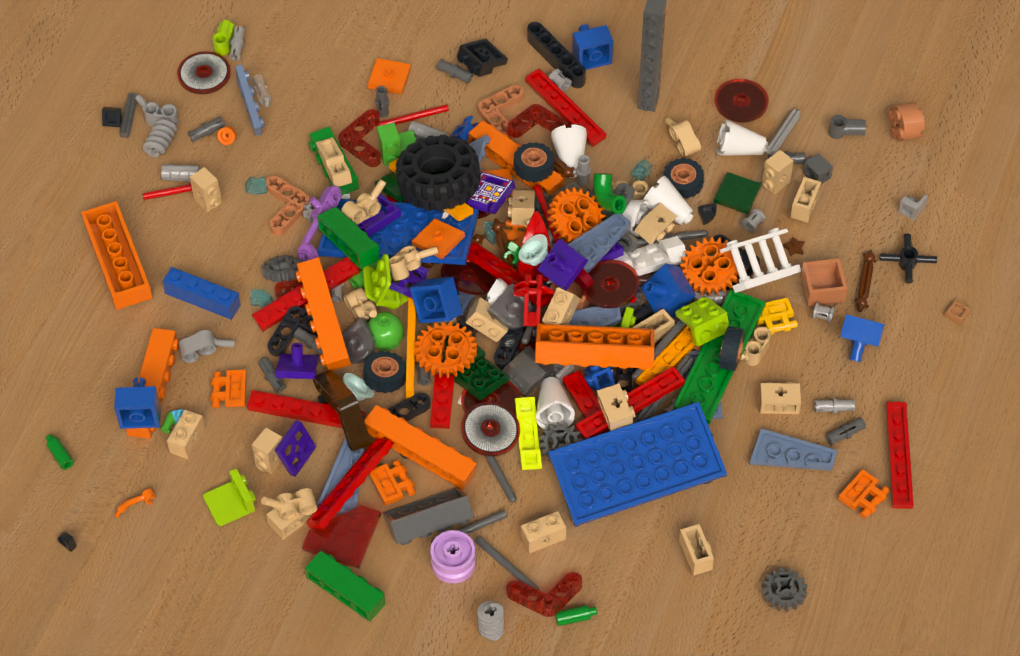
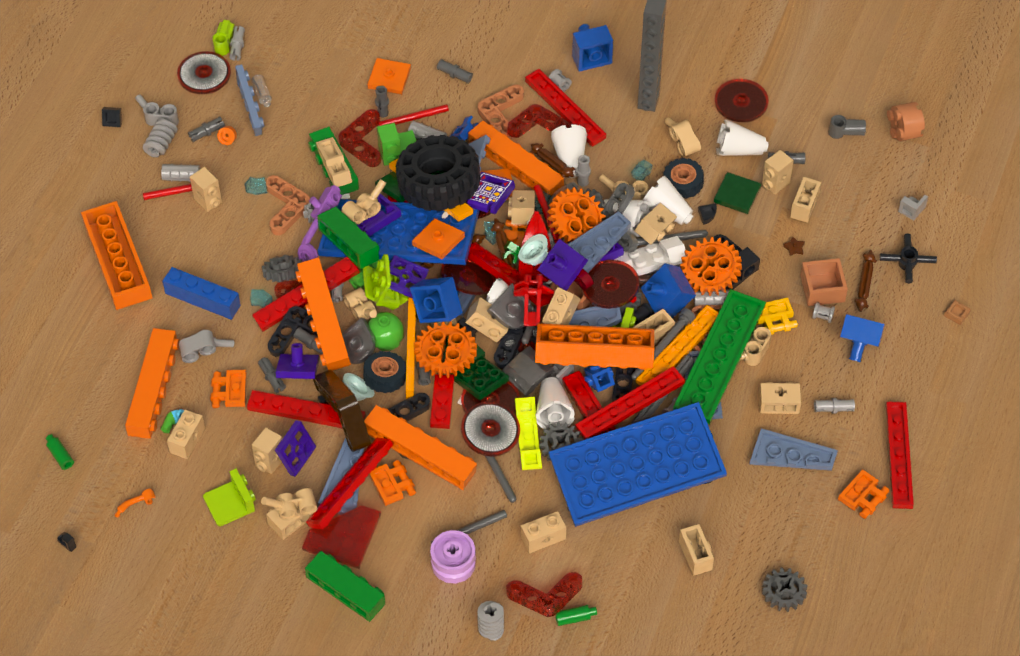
blue brick [114,378,161,429] -> none
flat silver axle [119,93,137,138] -> none
dark grey slope [383,487,474,545] -> none
tan beam [389,246,439,281] -> none
black plate [457,39,508,77] -> none
dark grey bar [476,537,539,594] -> none
black wheel [514,142,554,182] -> none
black beam [527,22,586,88] -> none
green cylinder [593,173,627,214] -> none
tan brick [597,384,635,431] -> none
lime bracket [675,297,729,347] -> none
black wheel [719,326,744,371] -> none
white fence [720,228,801,293] -> none
light grey bush [741,208,766,233] -> none
light grey axle [766,109,801,156] -> none
dark grey brick [803,153,833,184] -> none
dark grey pin [826,417,866,446] -> none

